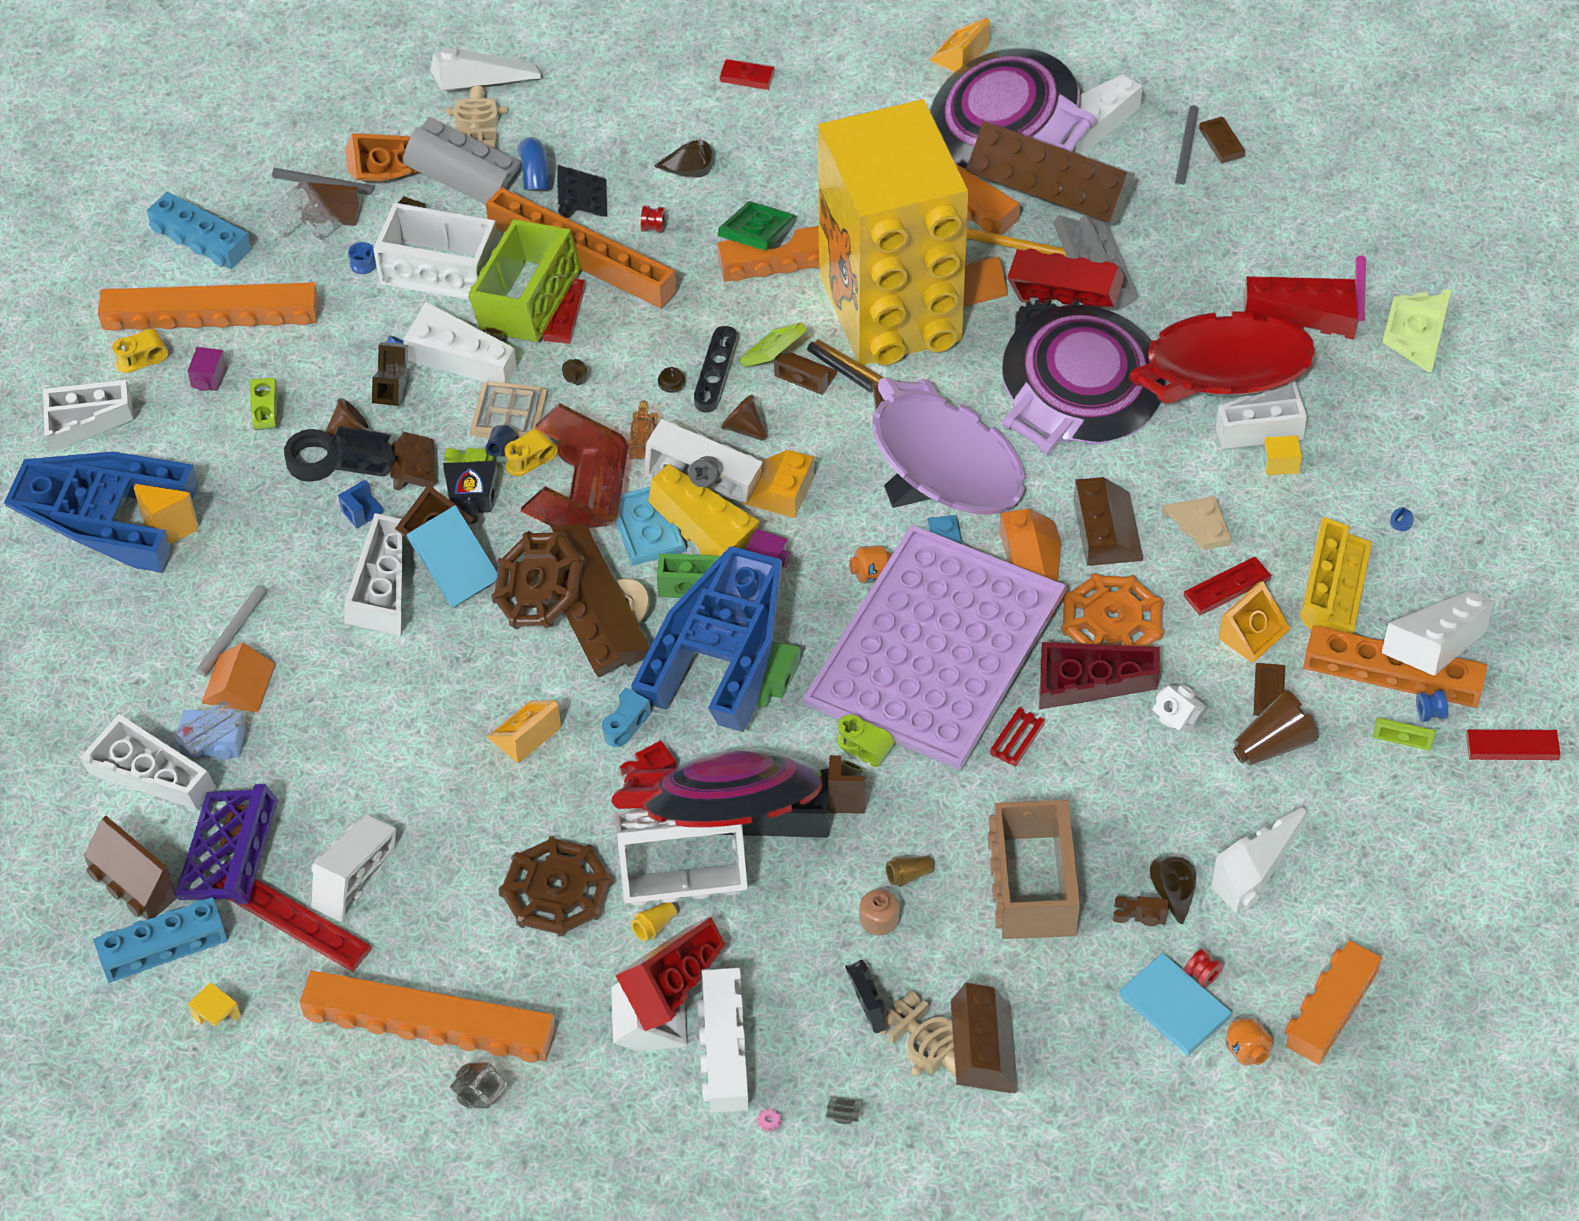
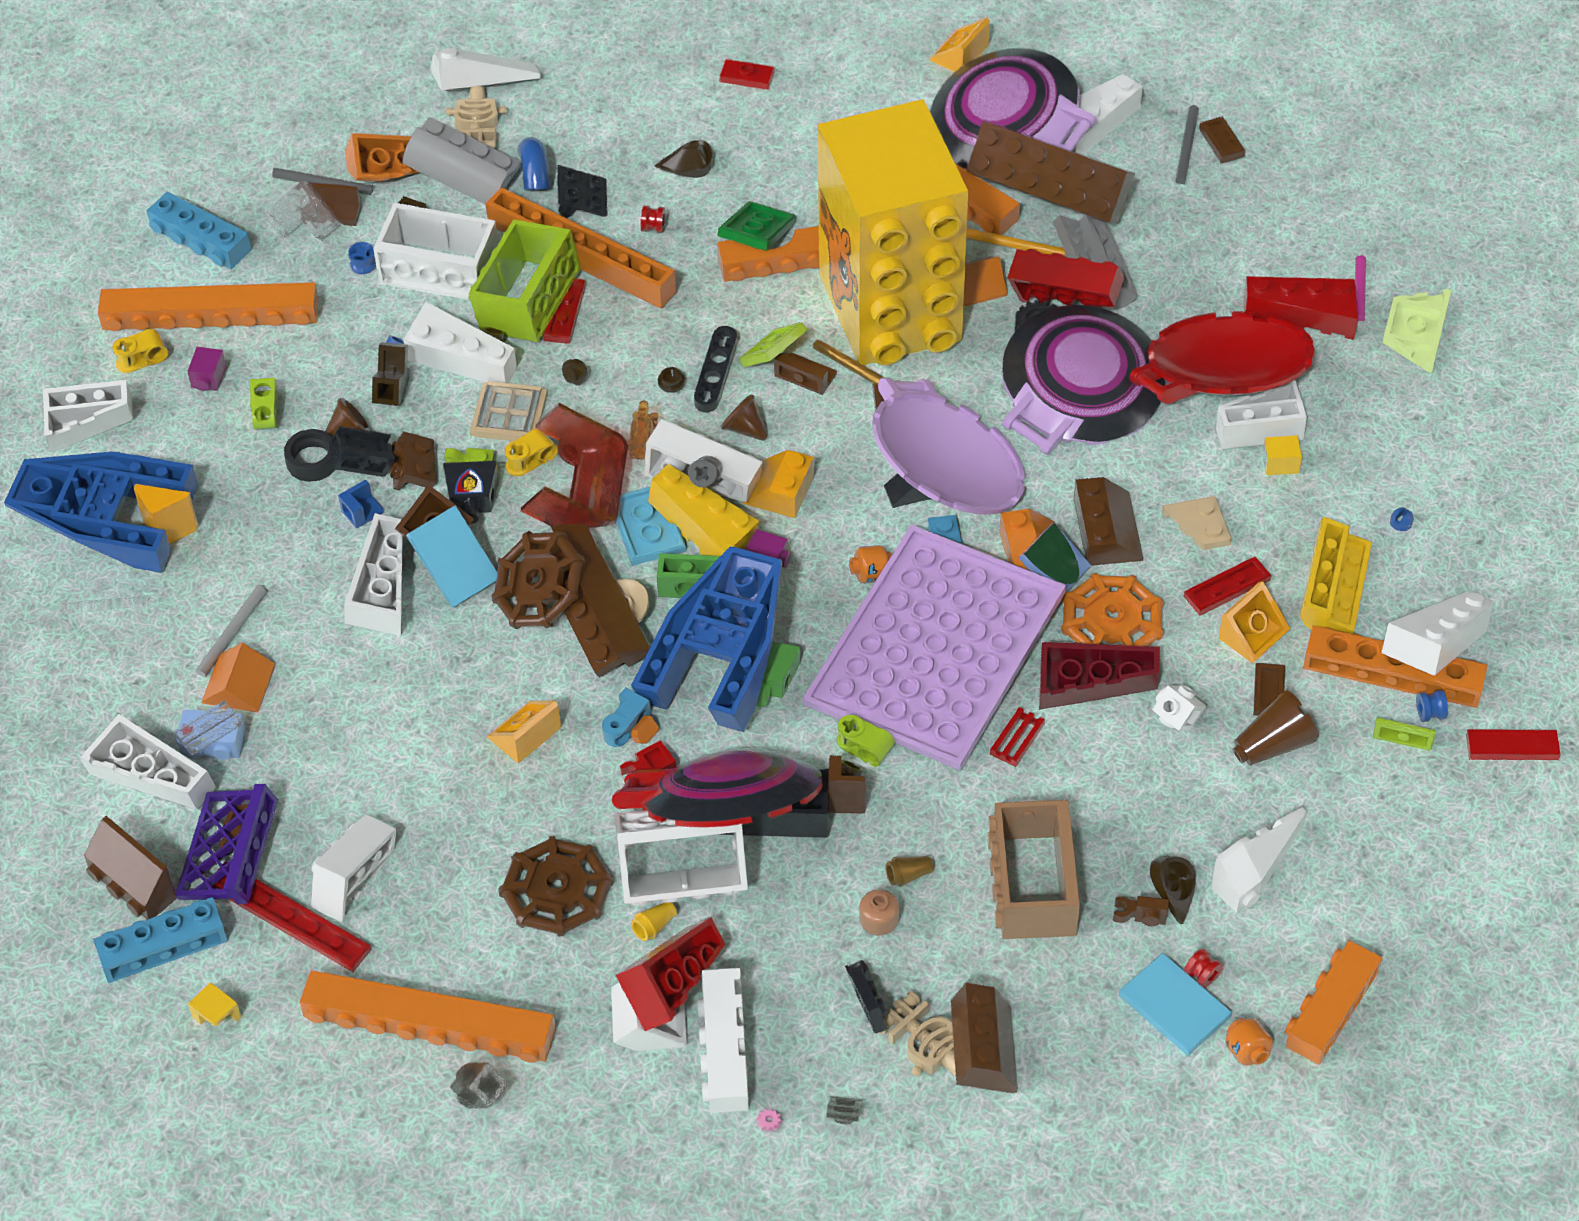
dark blue cone [486,425,516,457] -> none
black bar [807,342,875,393] -> none
none -> orange piece [631,715,660,744]
none -> dark green tile [1018,523,1091,593]

